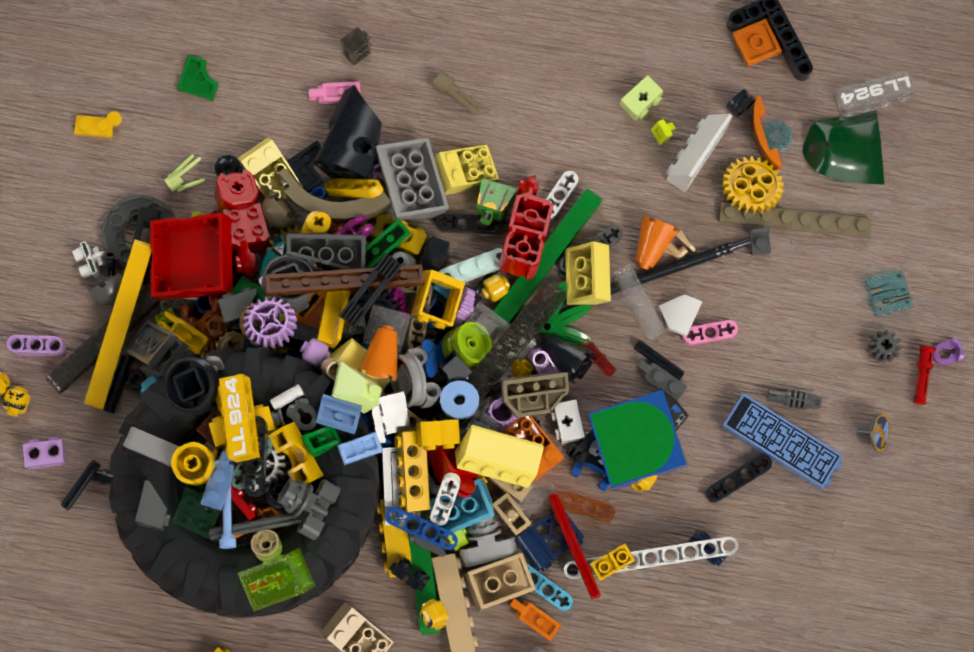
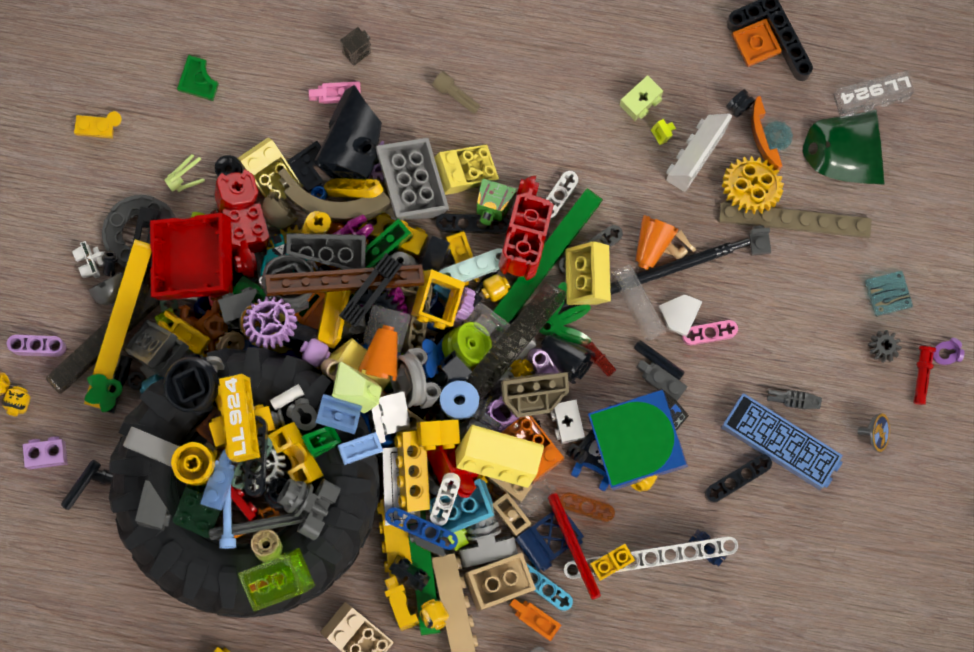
none -> green plate [84,374,122,412]
none -> yellow hips [384,576,419,631]
none -> yellow hinge [446,231,480,286]

